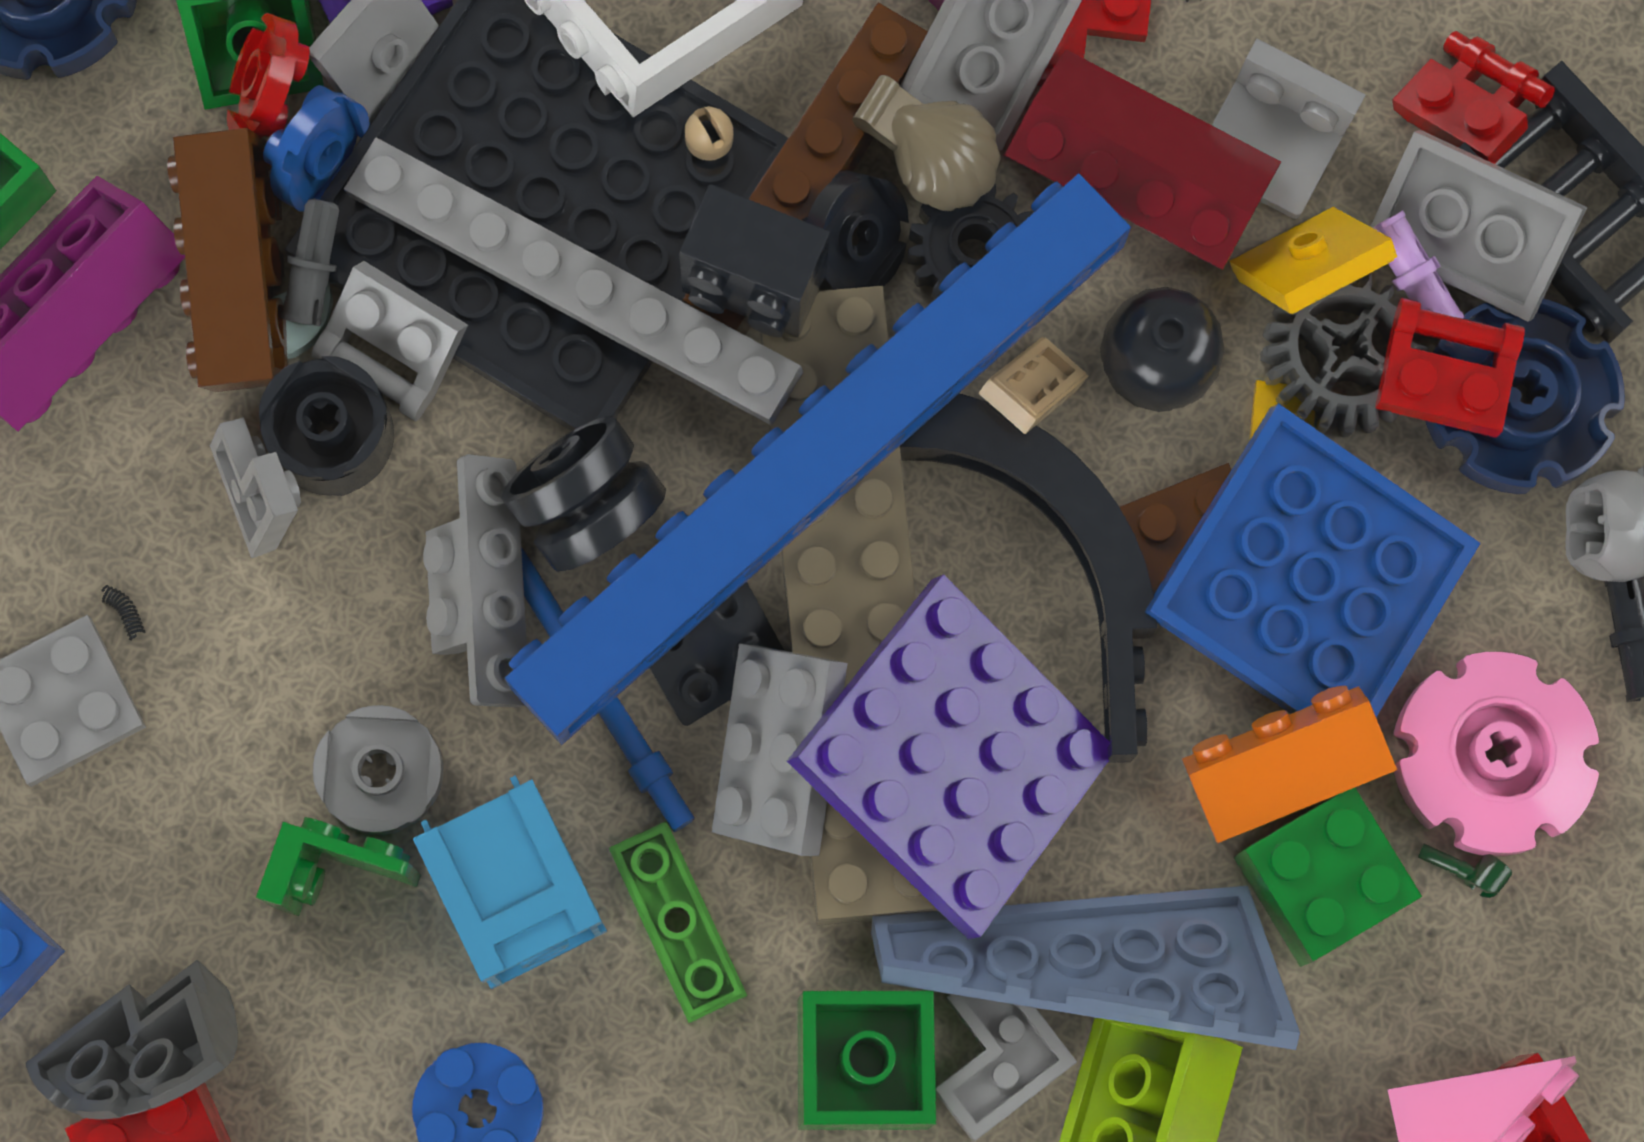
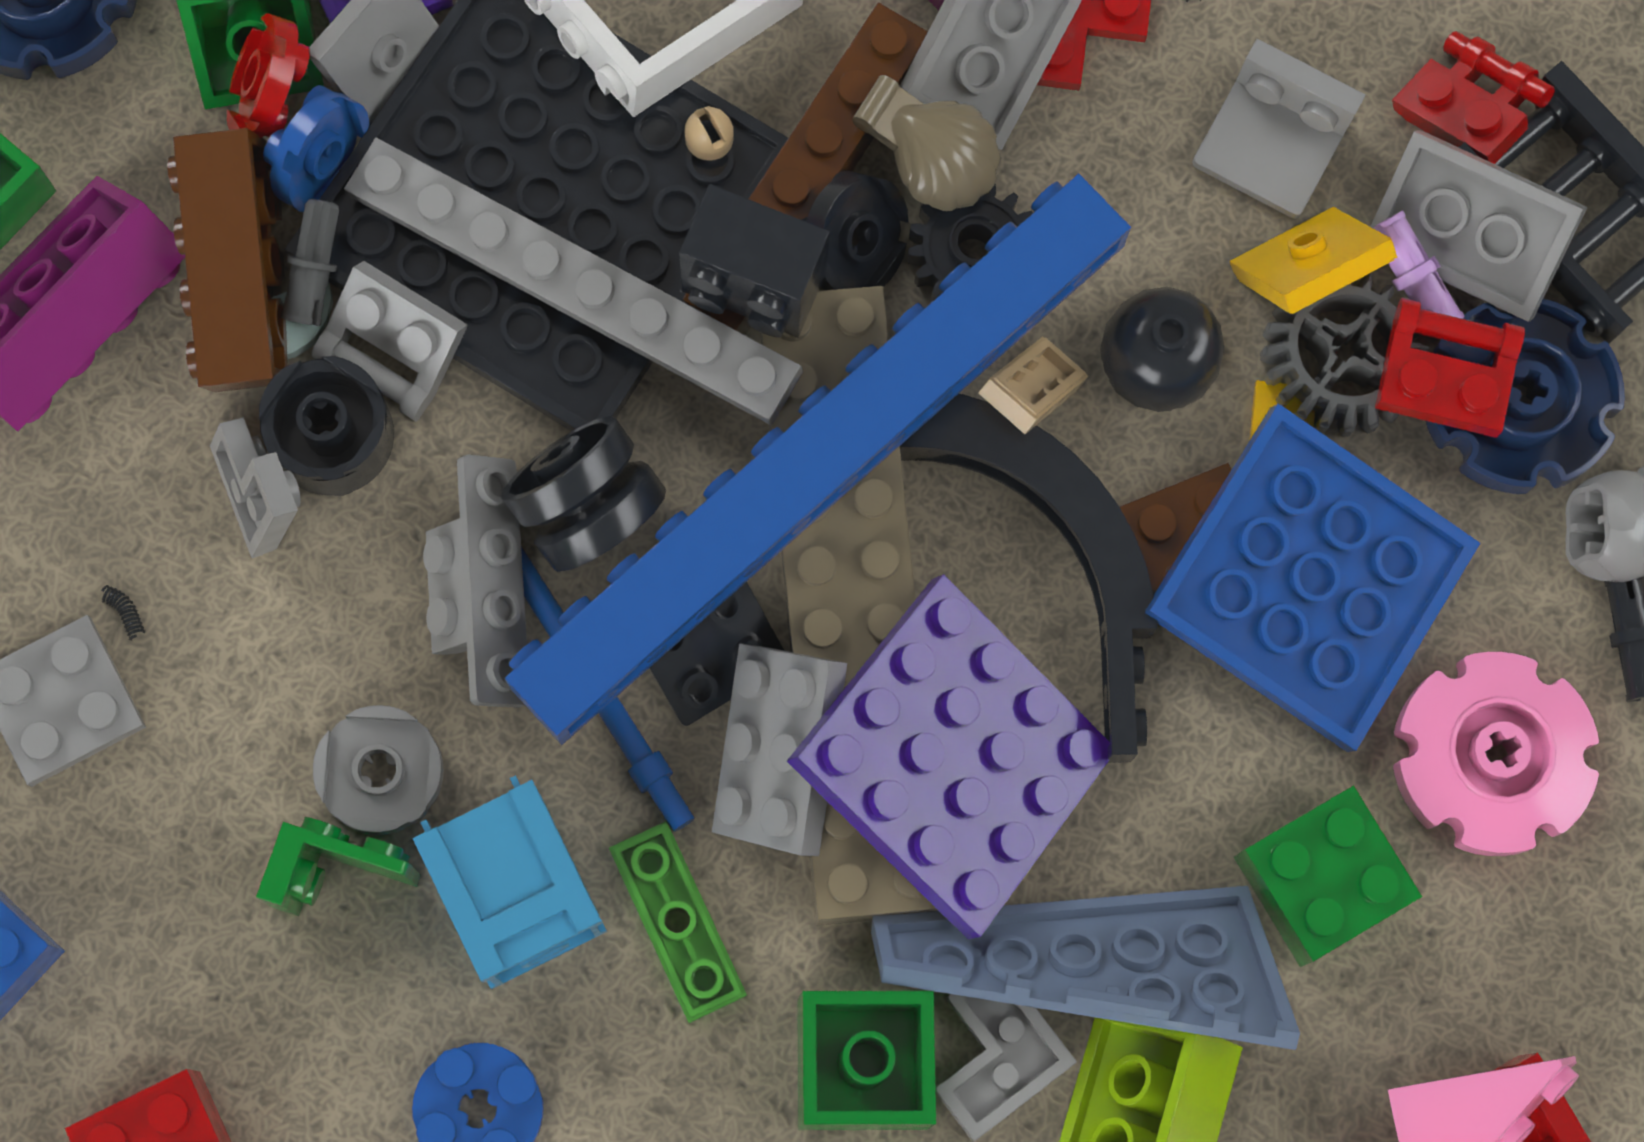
dark grey brick [25,960,238,1119] -> none
dark red slope [1005,50,1281,270] -> none
orange brick [1182,686,1397,844] -> none
dark green hand [1418,843,1512,898] -> none

